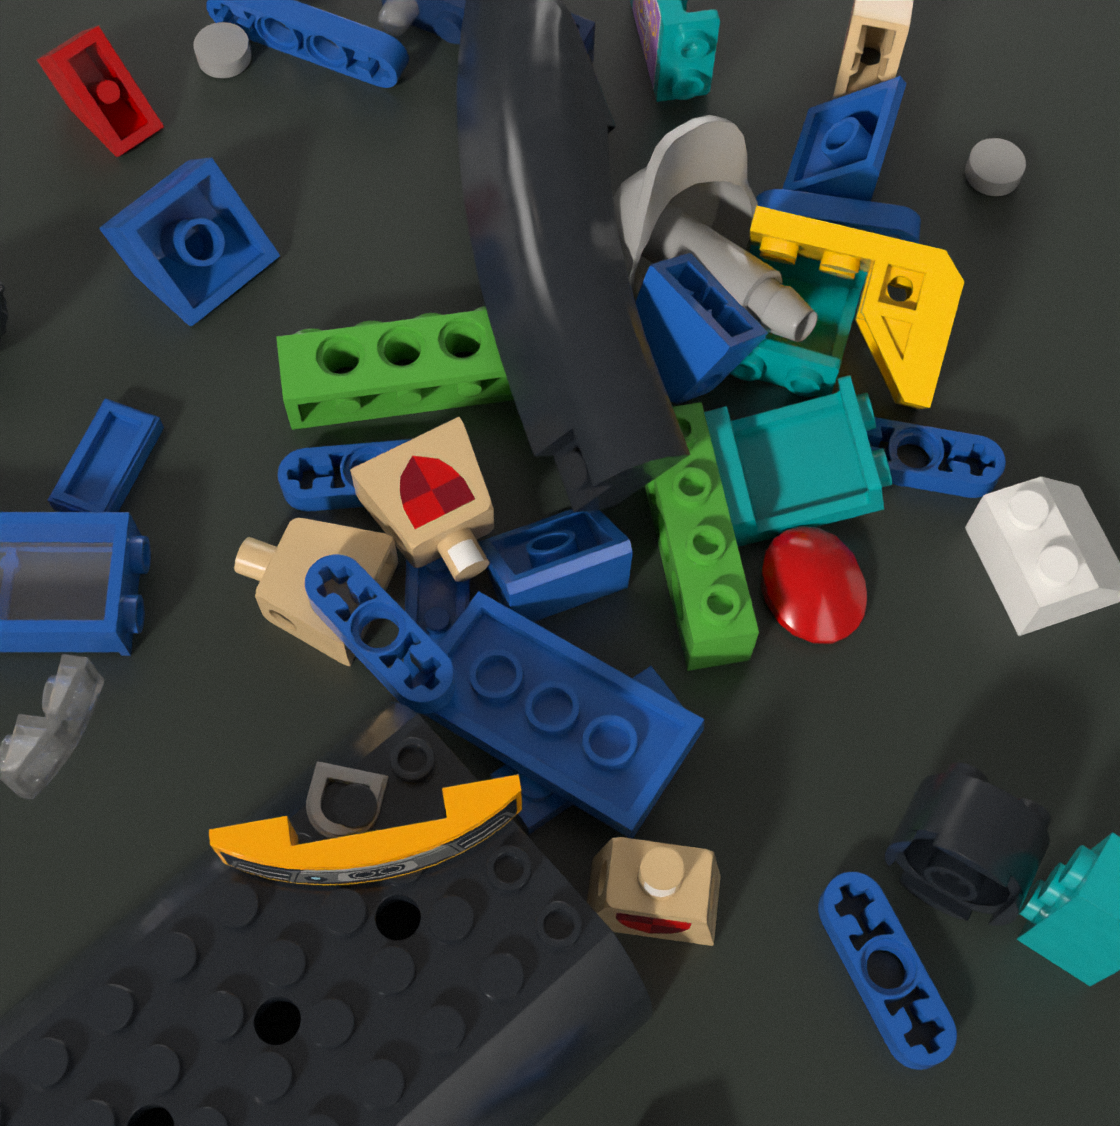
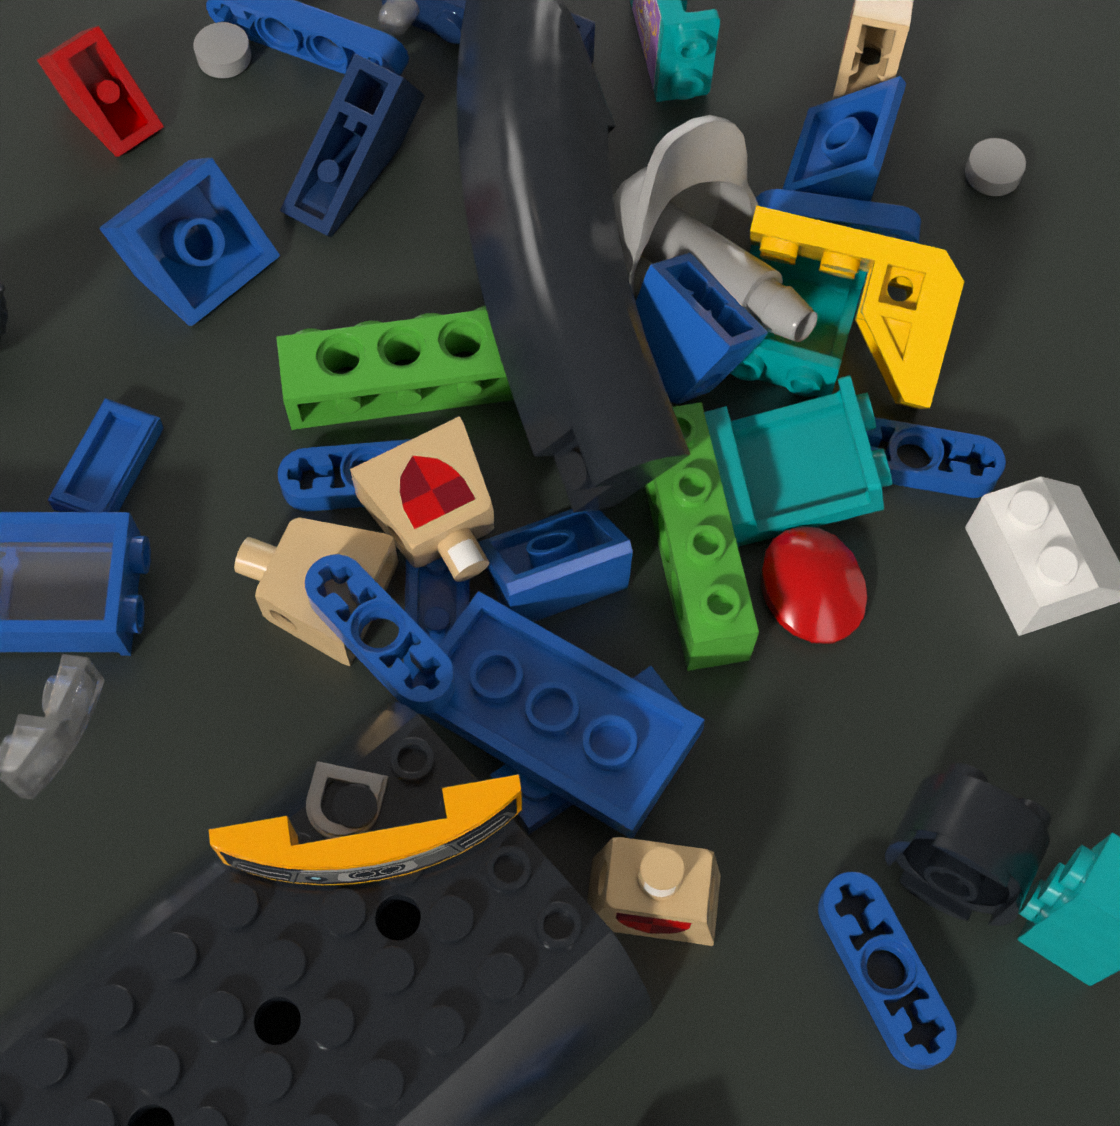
none -> dark blue slope [280,54,425,237]

